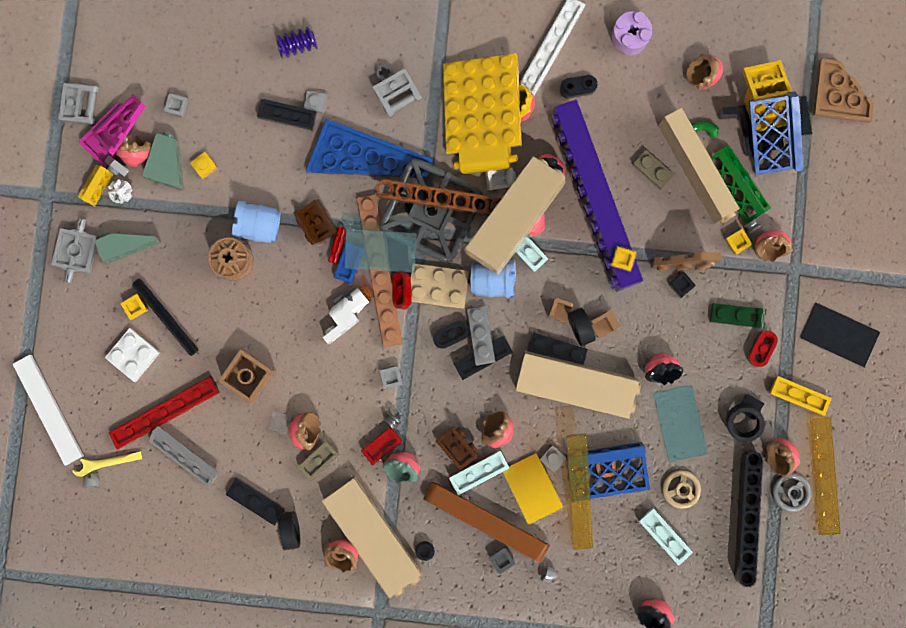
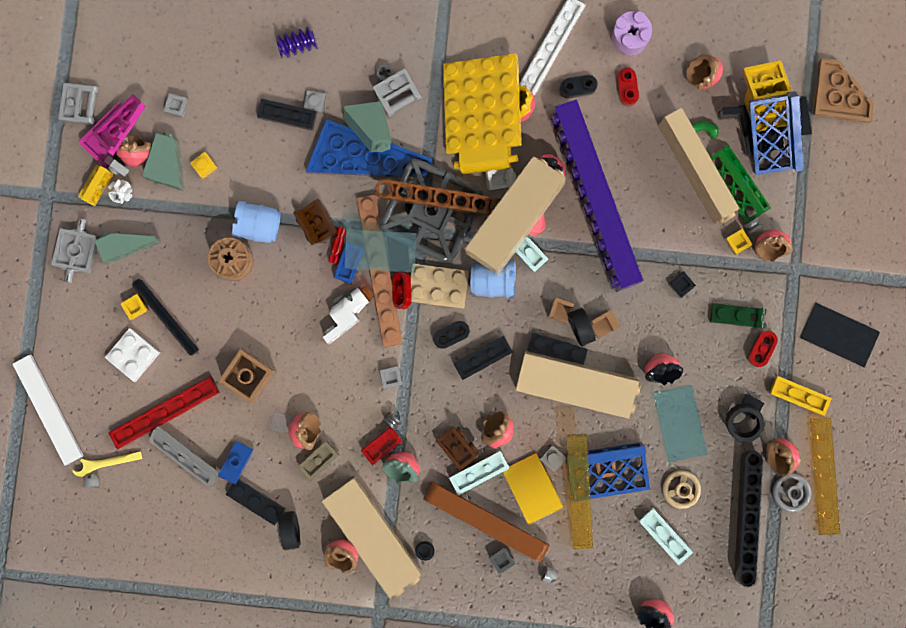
light grey plate [467,306,495,366] -> none
yellow tile [611,246,636,271] -> none
dark tan plate [633,150,674,190] -> none
medium nougat plate [651,252,721,271] -> none
none -> blue plate [218,441,254,485]
none -> sand green slope [343,101,391,152]
none -> red plate [617,68,639,106]

